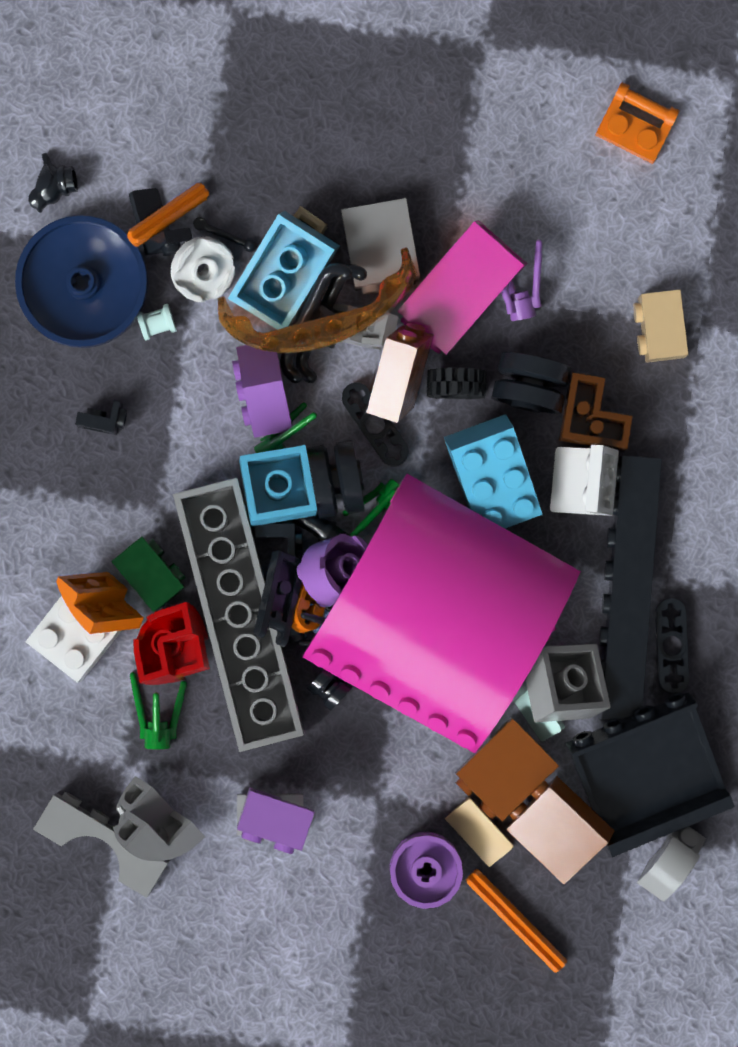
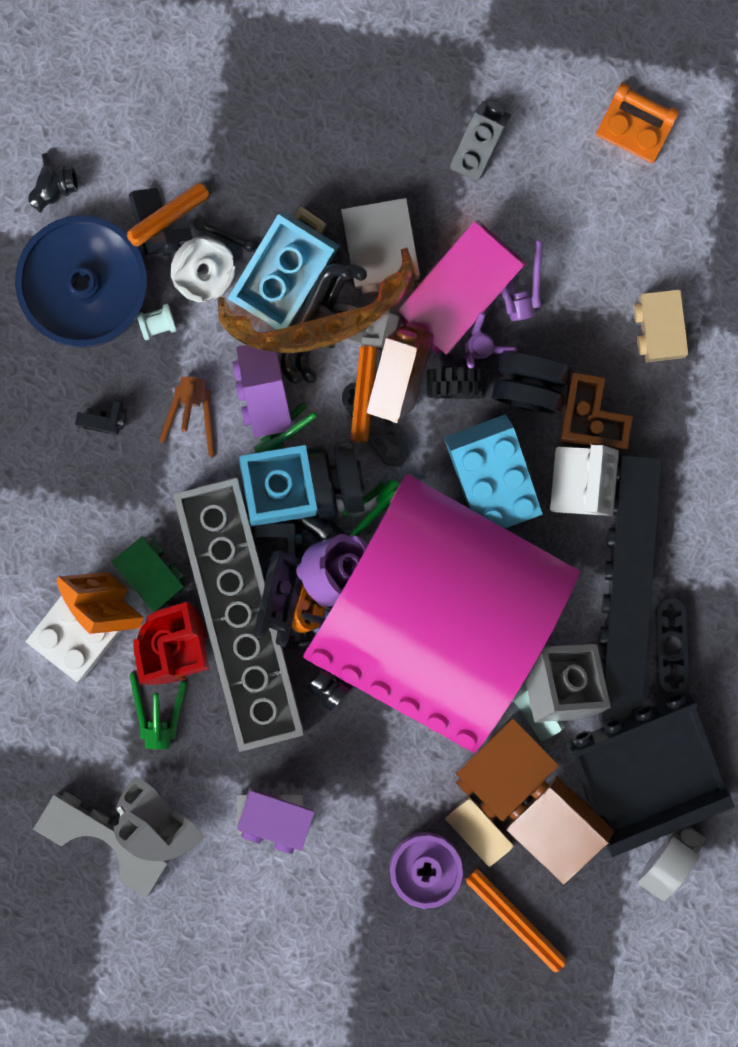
none -> dark orange plant [159,377,215,457]
none -> orange axle [351,345,377,443]
none -> bracket [450,101,511,181]
none -> medium lavender plant [464,312,517,368]

